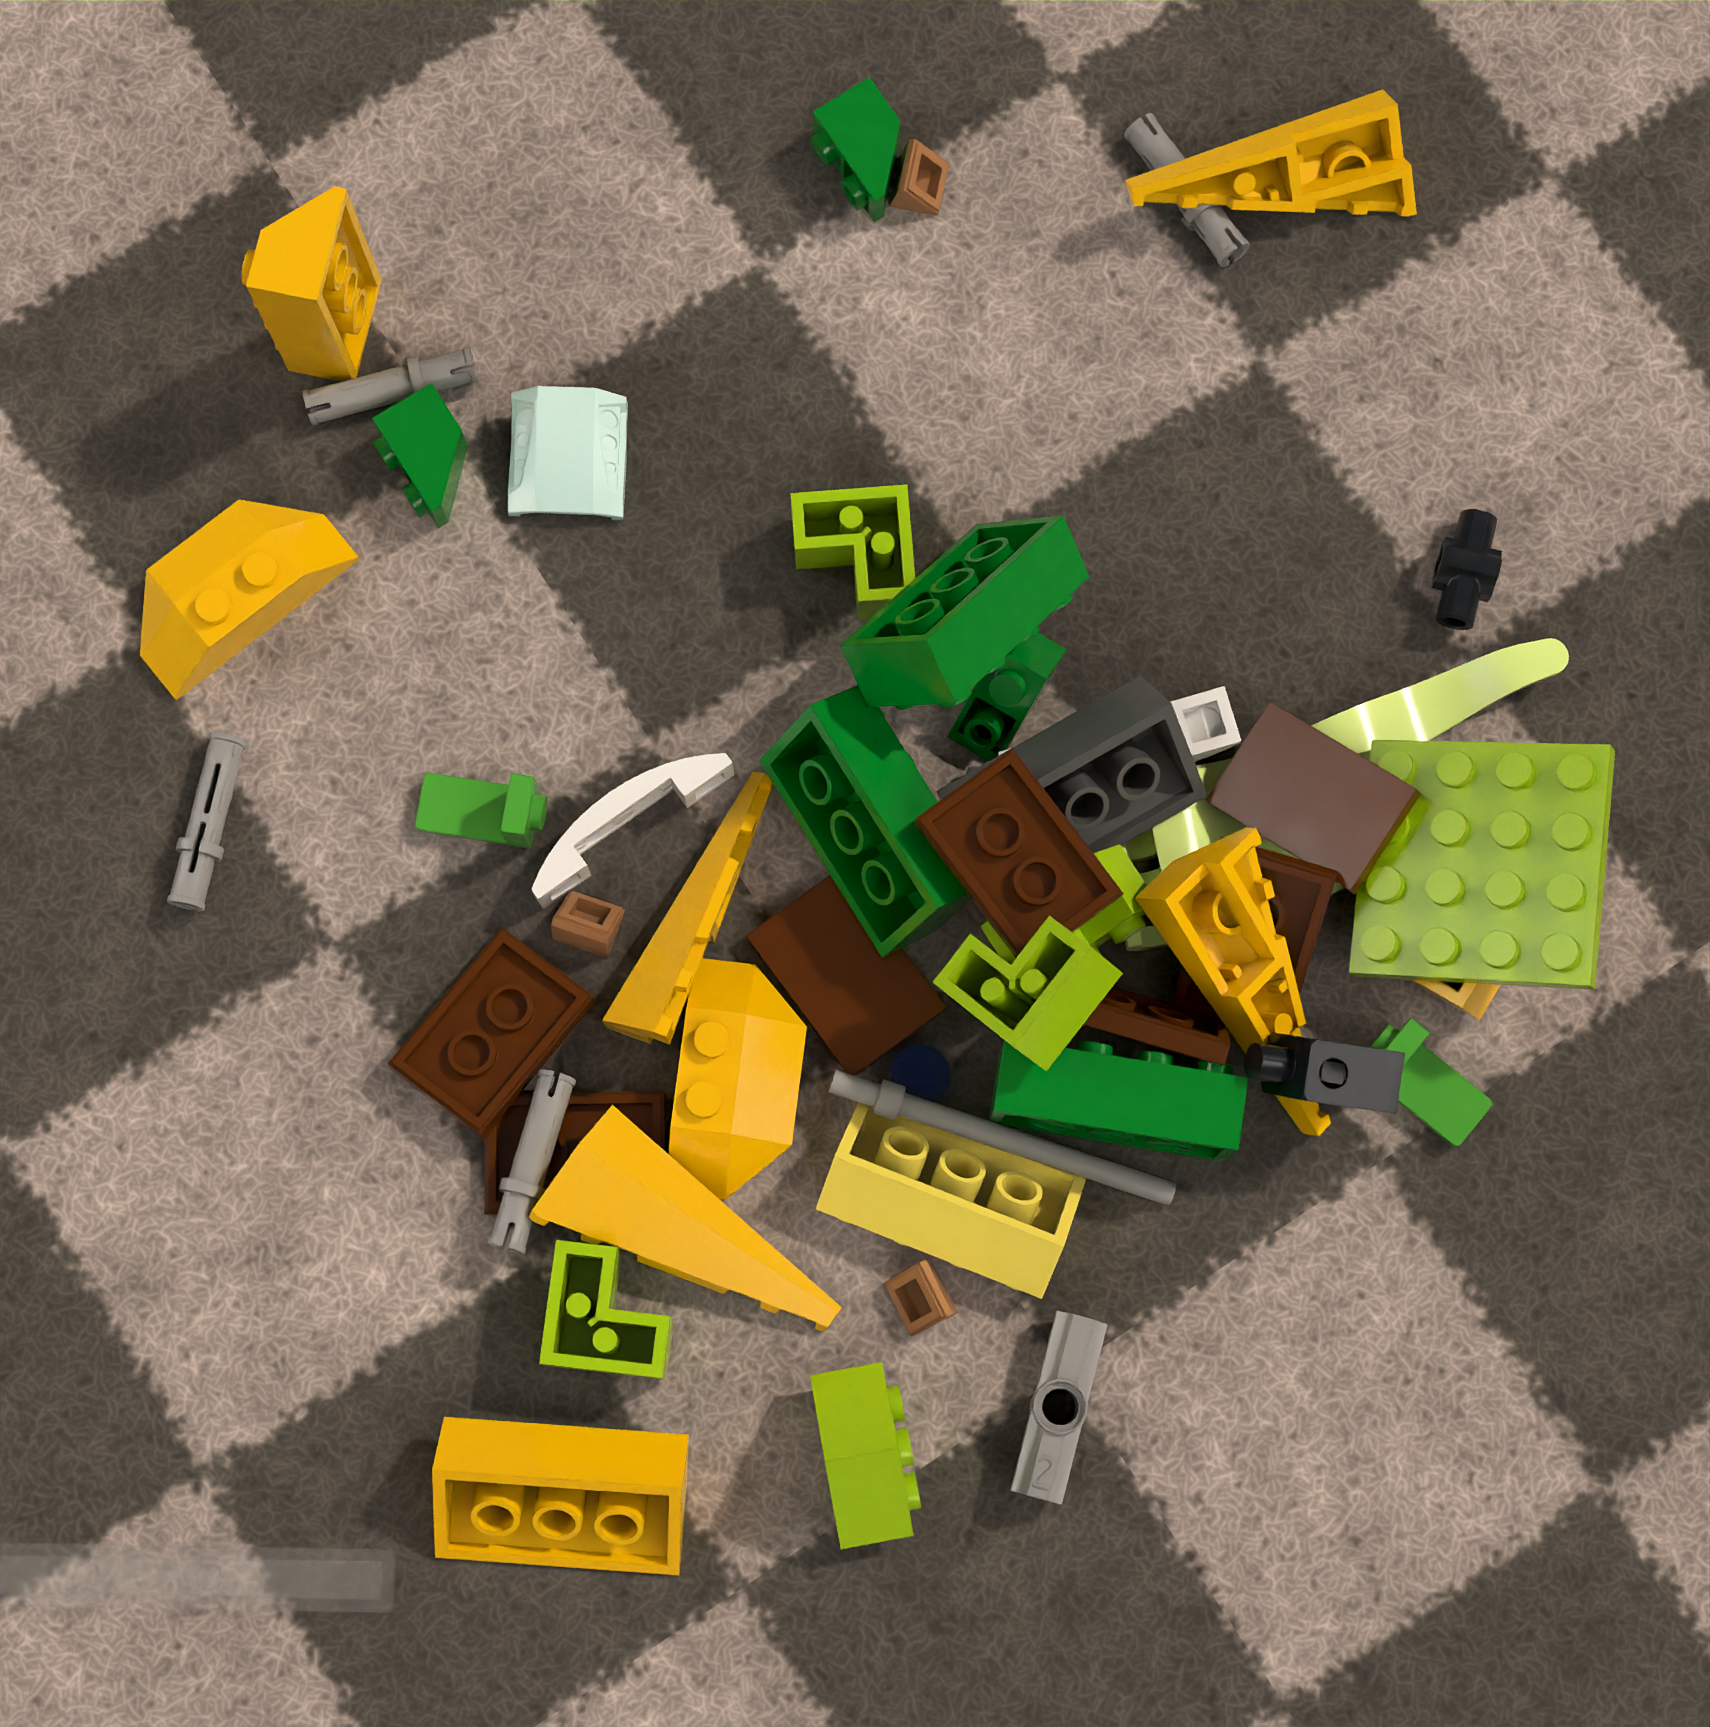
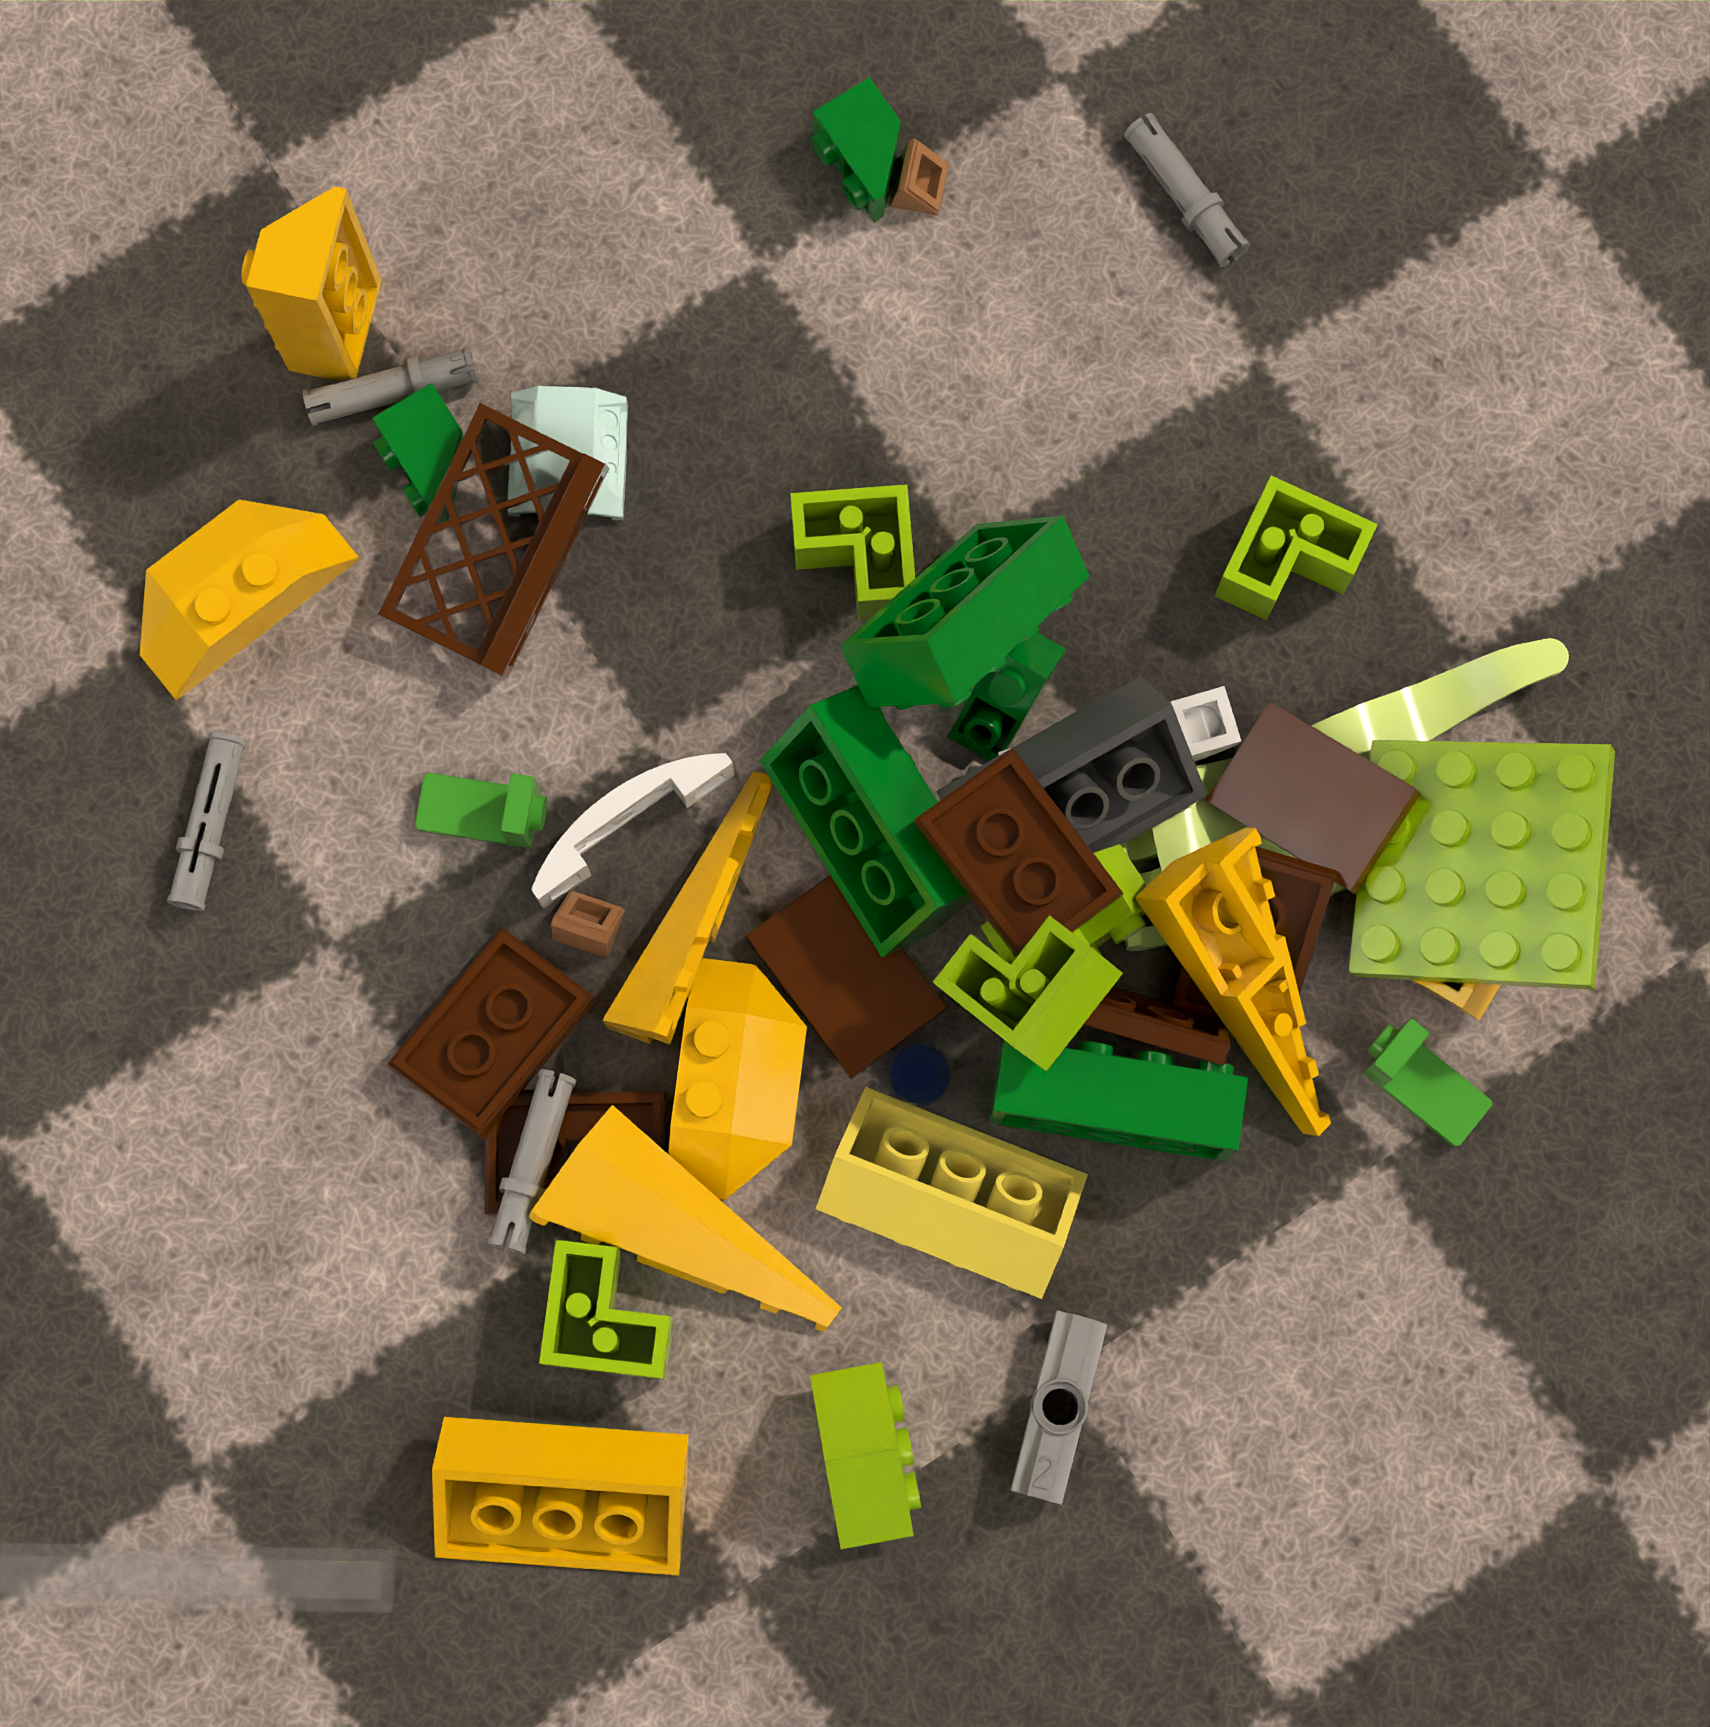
light grey bar [828,1069,1176,1206] -> none
medium nougat slope [884,1259,958,1337] -> none
yellow wedge [1125,89,1417,217] -> none
black torso [1244,1032,1405,1114] -> none
black axle [1431,509,1502,630] -> none
none -> reddish brown fence [378,403,610,677]
none -> lime brick [1214,475,1378,621]

